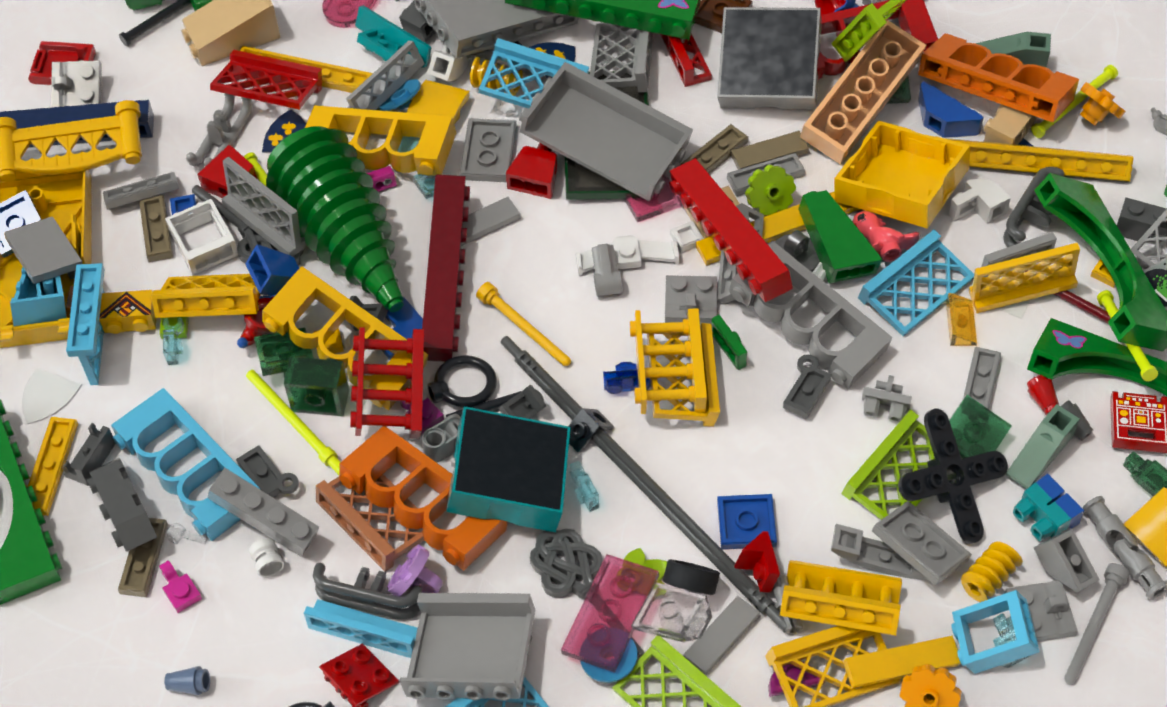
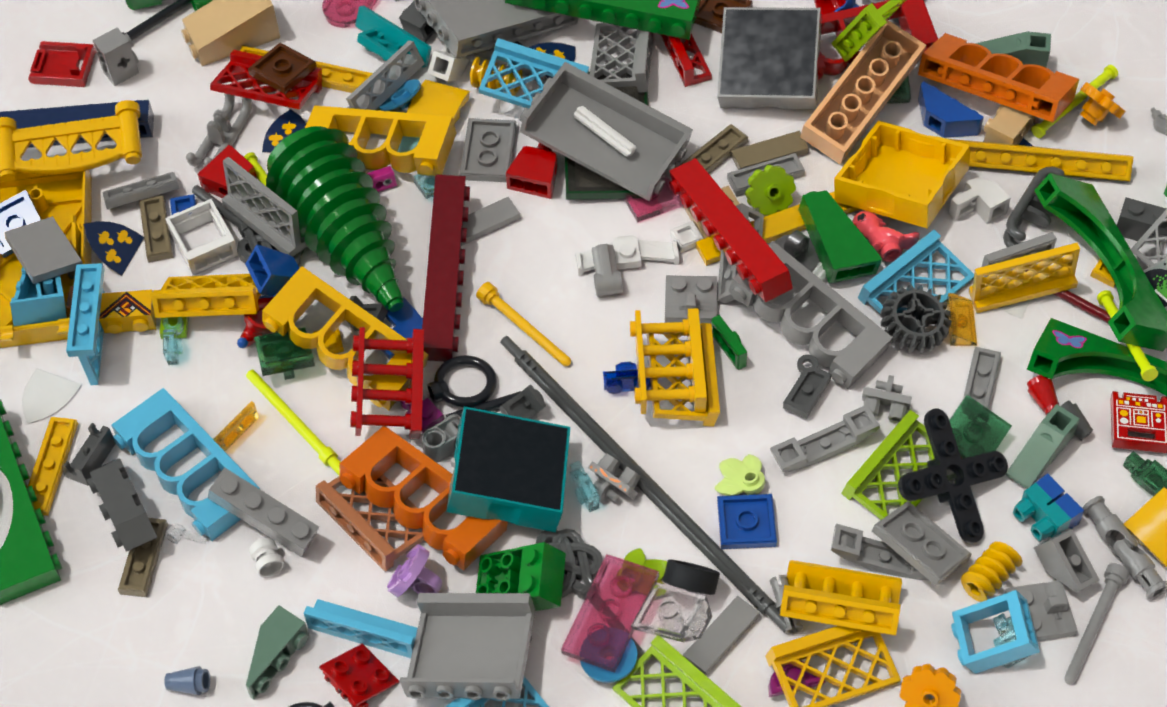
hinge [51,60,102,108] -> none
dark pink plate [159,560,202,613] -> none
dark grey hinge [236,445,299,497] -> none
clear green brick [284,356,349,417] -> none
dark grey piece [313,563,422,620] -> none
black bracket [568,408,614,452] -> none
red slope [734,531,780,593] -> none
yellow tile [843,635,961,689] -> none
none -> dark blue sticker [83,221,144,276]
none -> light grey brick [92,27,139,86]
none -> clear yellow slope [213,401,259,451]
none -> sand green slope [246,605,309,700]
none -> reddish brown tile [248,43,317,94]
none -> green slope [476,542,566,611]
none -> white axle [574,106,636,157]
none -> light grey hips [588,453,641,502]
none -> yellowish green plate [715,454,765,496]
none -> light grey slope [770,405,880,472]
none -> dark grey gear [880,284,952,354]

